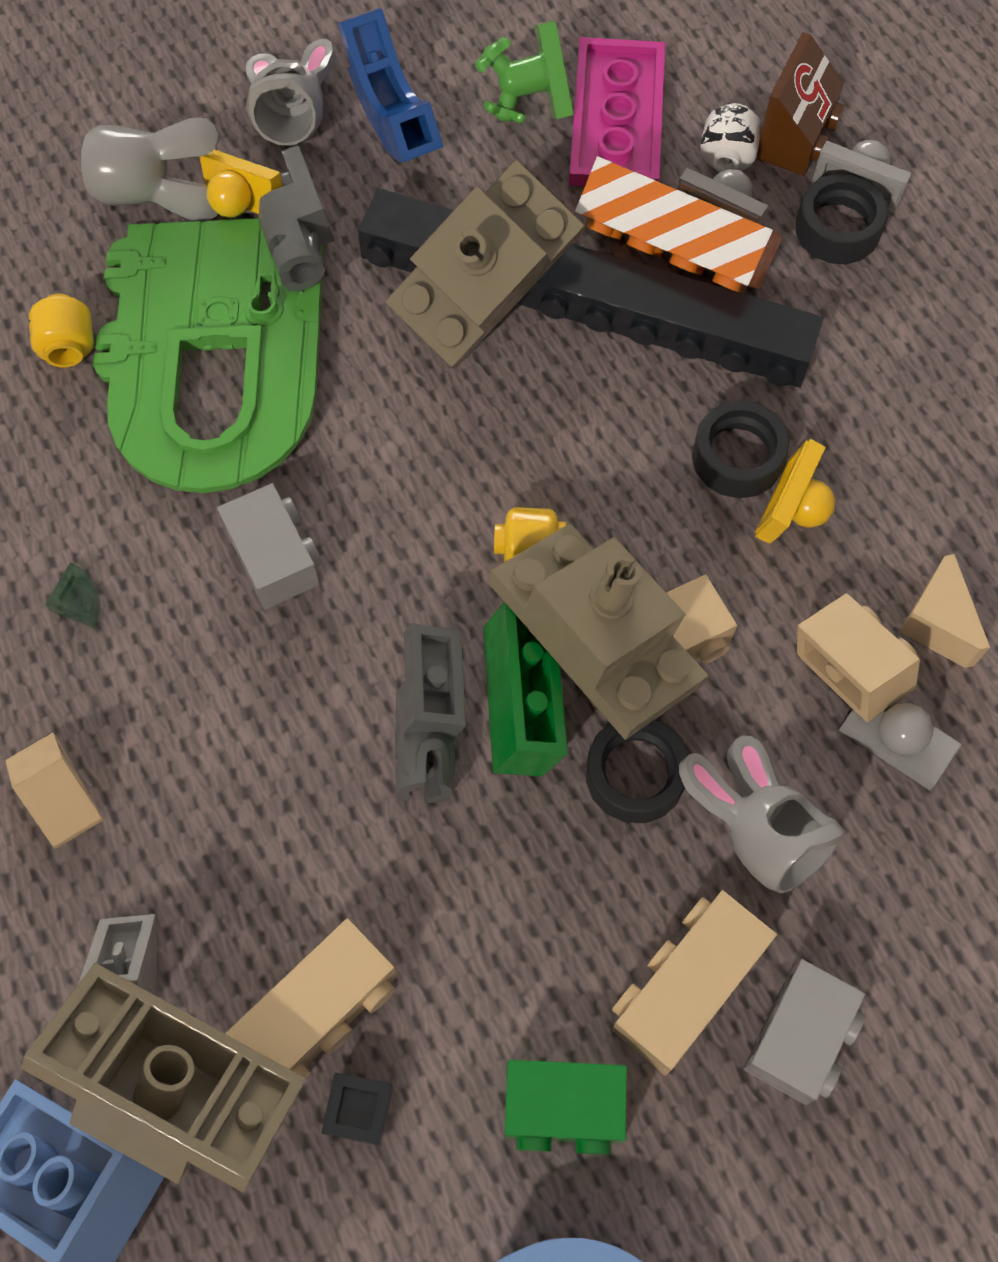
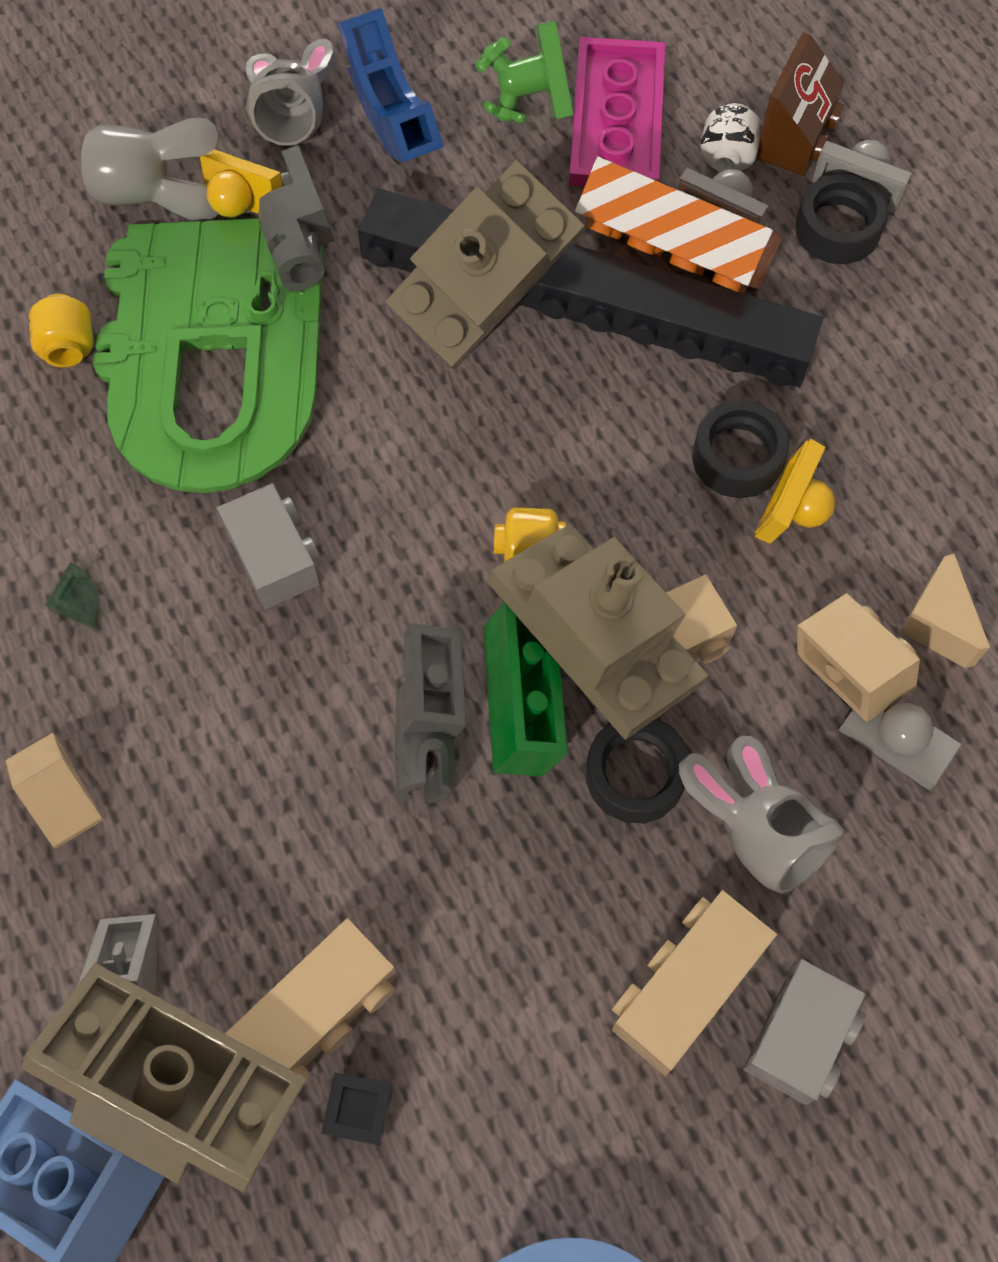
green brick [504,1060,627,1155] -> none

